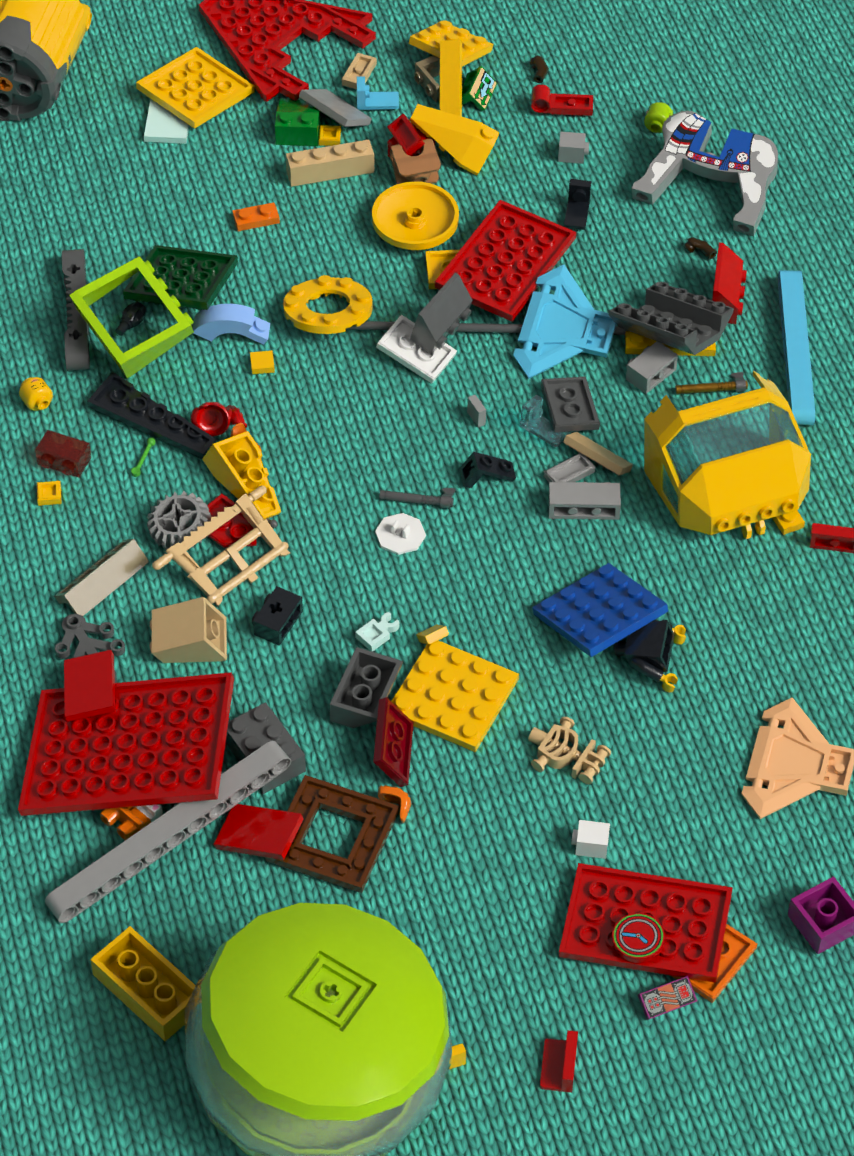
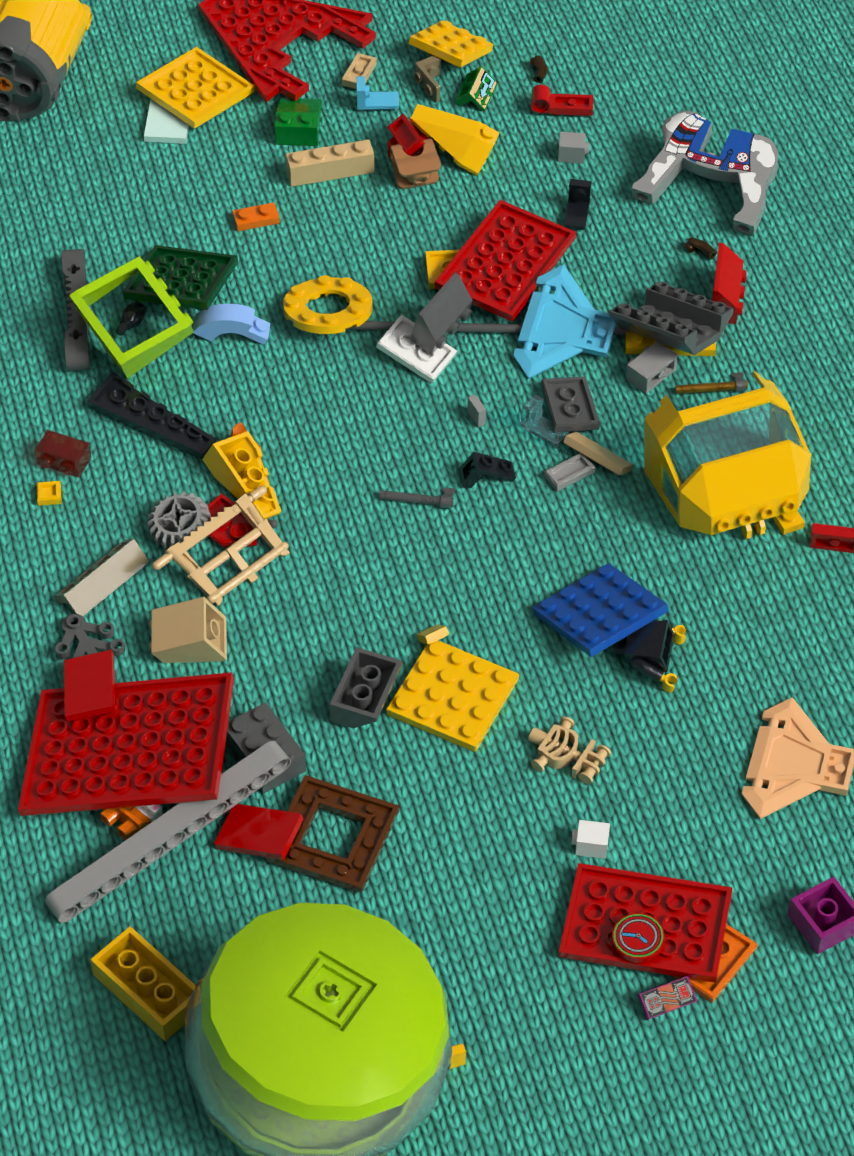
yellow head [19,377,53,411] -> none
bright green hinge [131,438,156,477] -> none
red hair [191,402,247,436] -> none
yellow tile [250,350,275,374] -> none
black brick [252,586,303,646] -> none
light grey tile [299,89,372,127] -> none
yellow tile [319,125,341,146] -> none
light aqua plate [355,612,399,652] -> none
yellow dish [372,182,459,250] -> none
dark red tile [373,697,413,787] -> none
white piece [375,513,426,555] -> none
orange hair [378,785,411,823] -> none
yellow tile [440,39,462,117] -> none
red panel [540,1030,578,1093] -> none
light grey brick [548,481,621,520] -> none
lime head [644,102,673,133] -> none
medium azure beam [778,270,815,425] -> none

